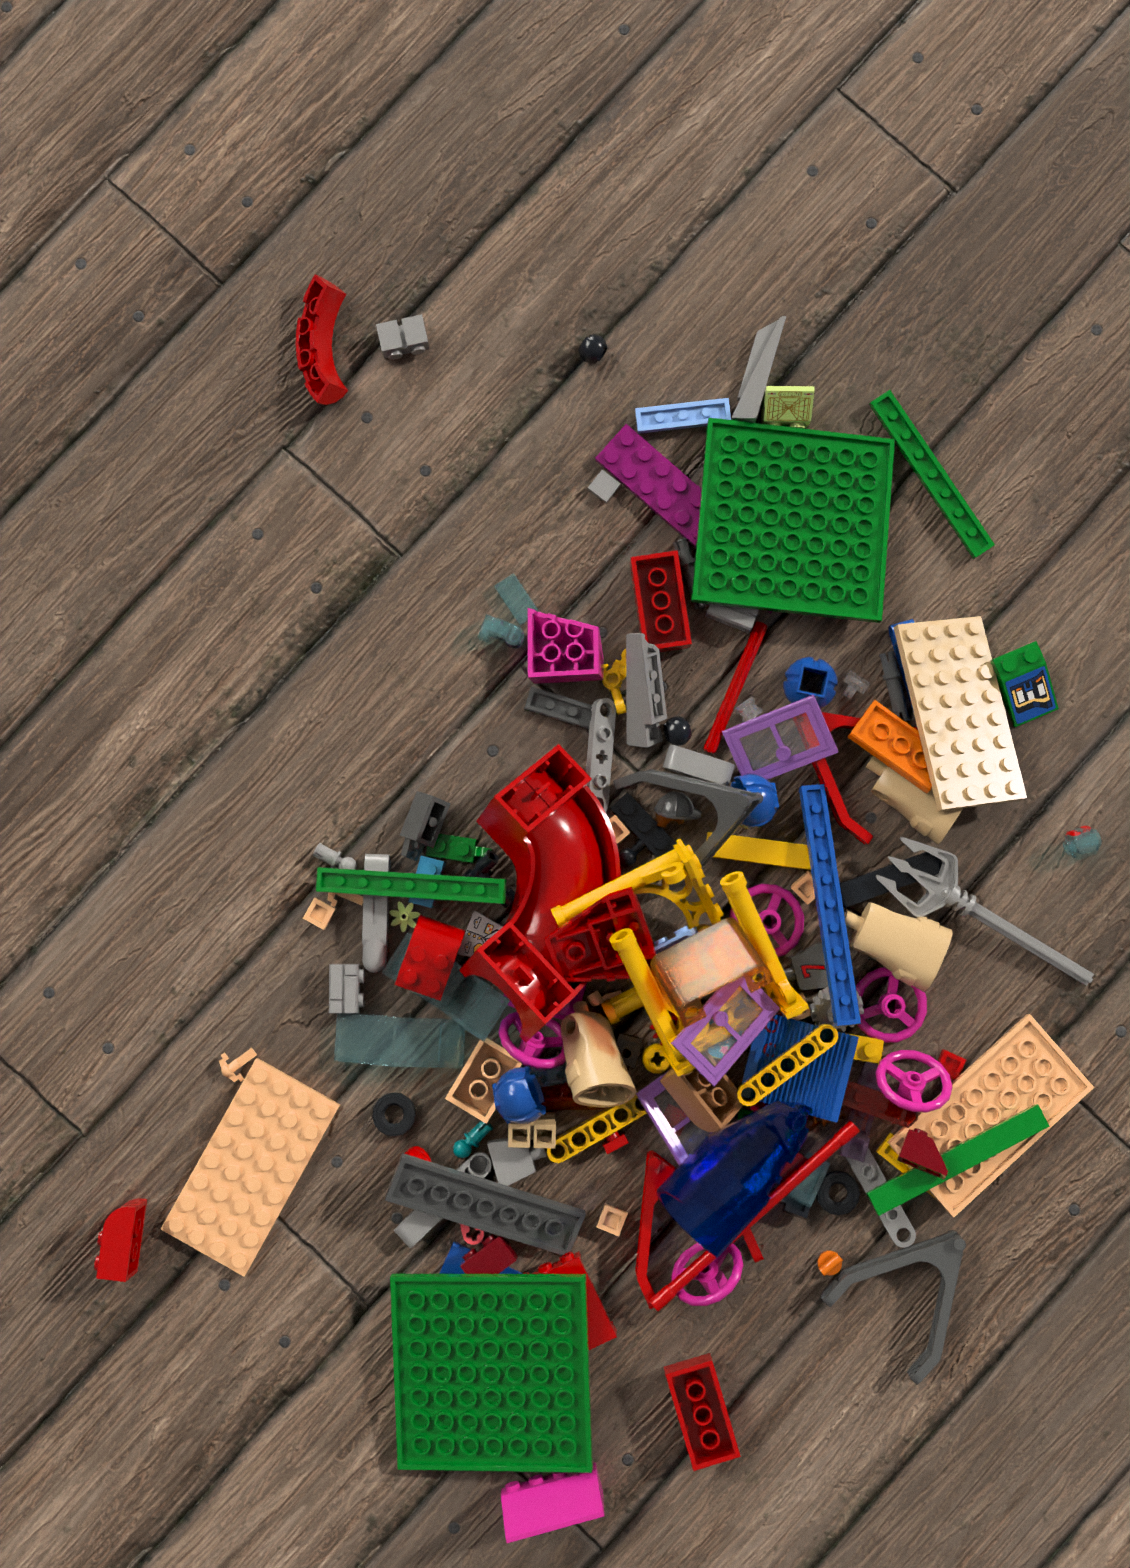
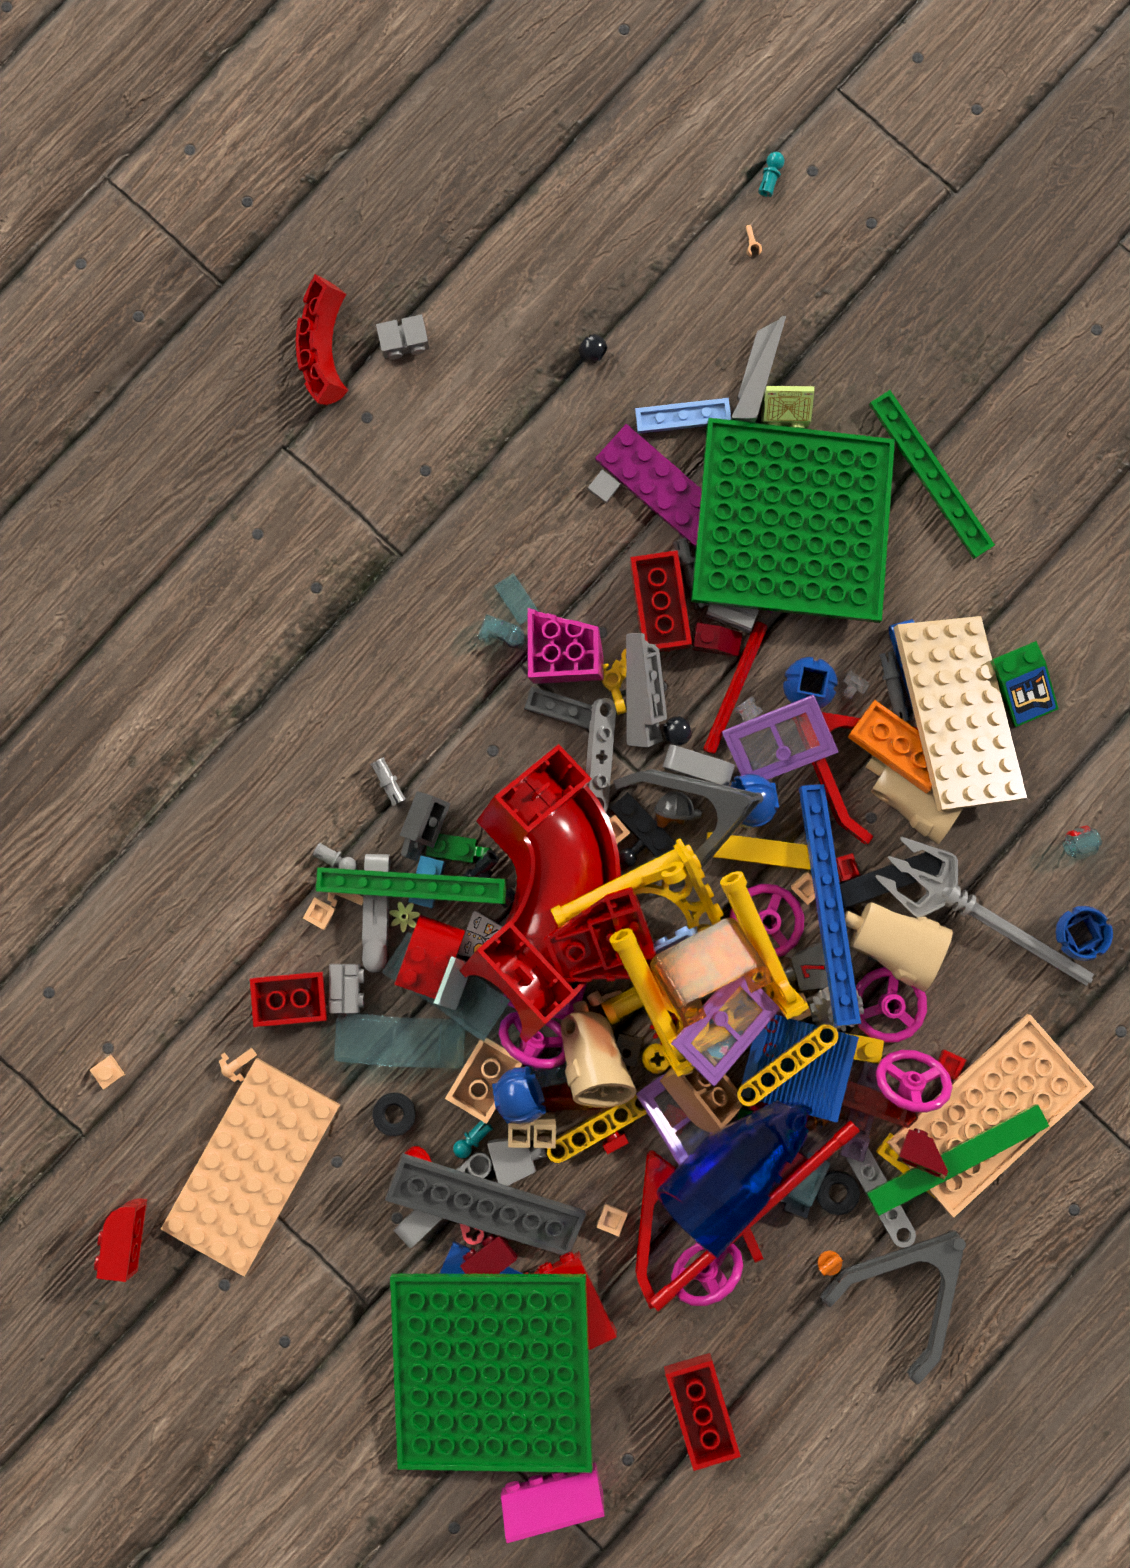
none -> light nougat plate [90,1055,125,1089]
none -> red brick [250,972,327,1027]
none -> light grey pin [370,757,406,806]
none -> light aqua slope [434,956,468,1010]
none -> dark red slope [692,623,742,657]
none -> light nougat hand [746,225,762,257]
none -> teal pin [758,151,785,197]
none -> red slope [836,853,860,882]
none -> blue piece [1055,906,1113,961]

